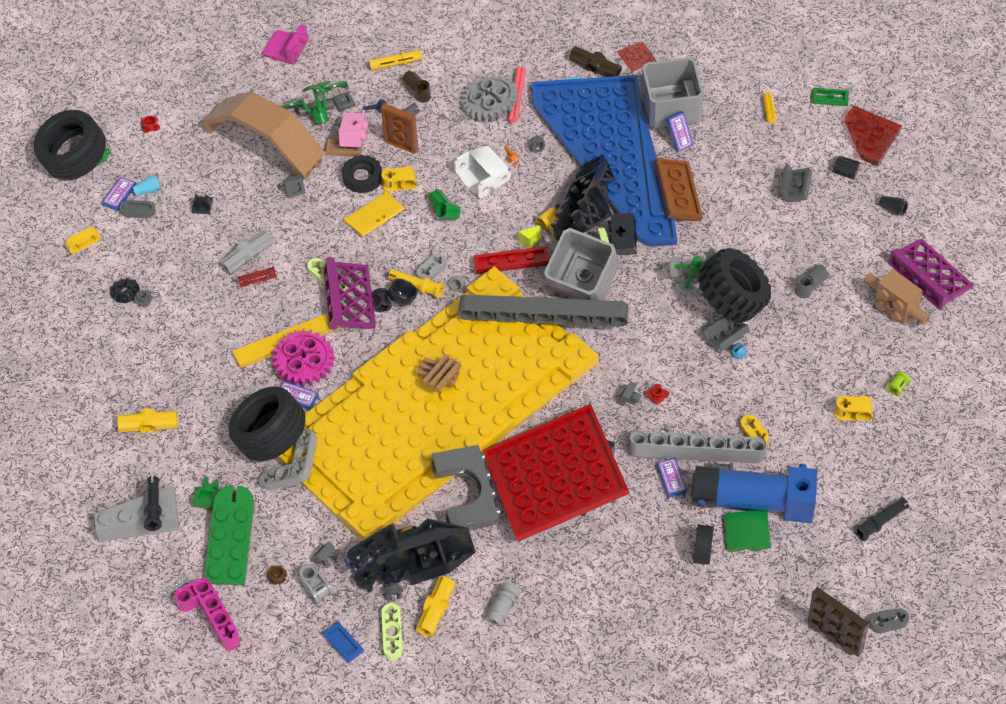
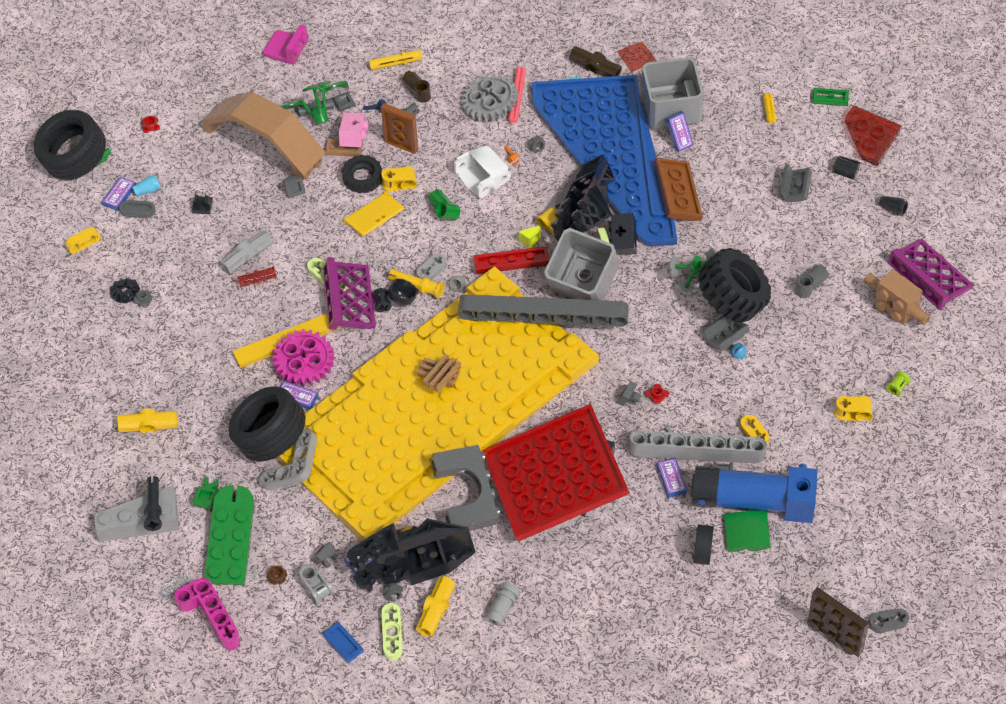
black pin [854,497,909,541] -> none

